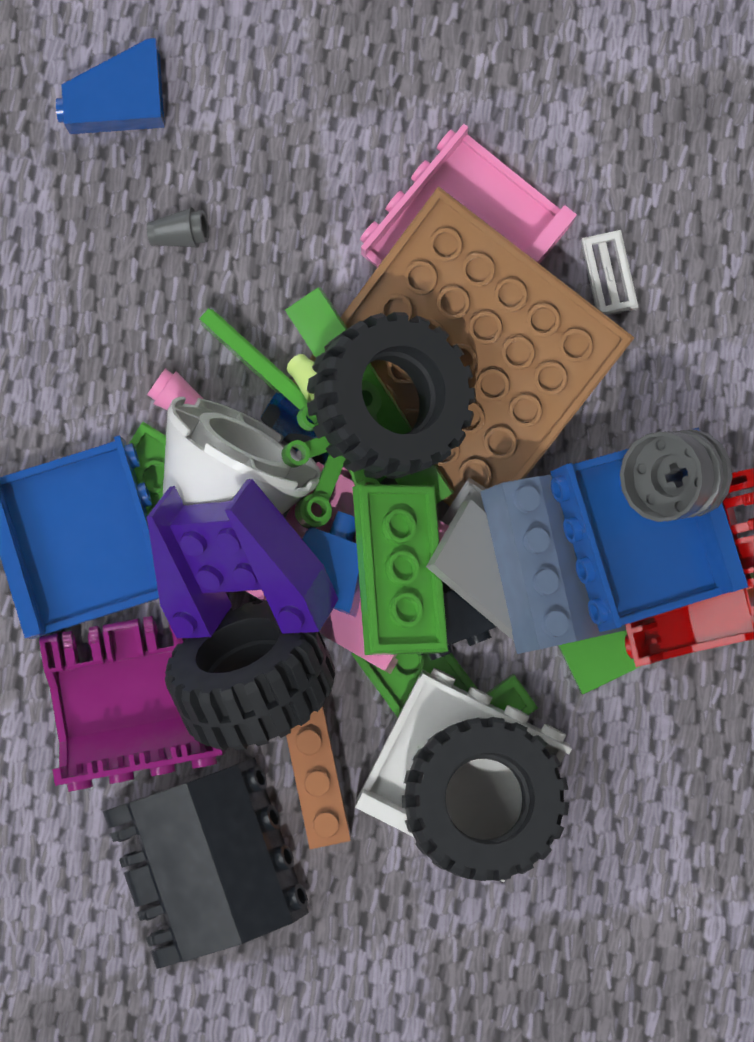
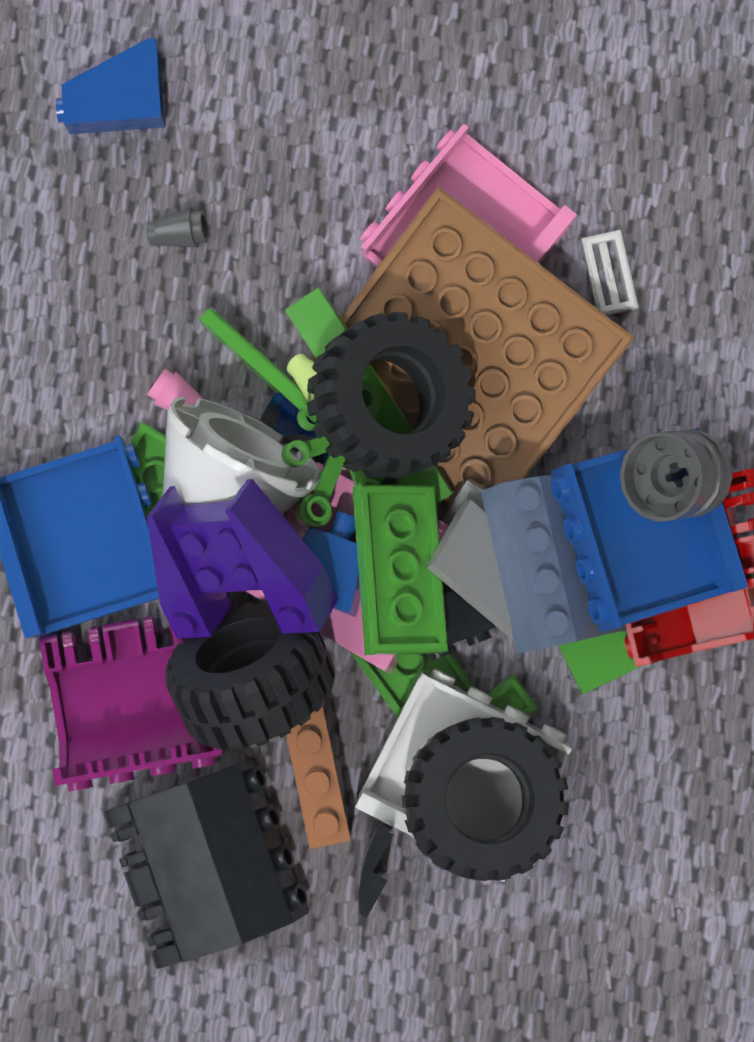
none -> black slope [359,820,394,918]

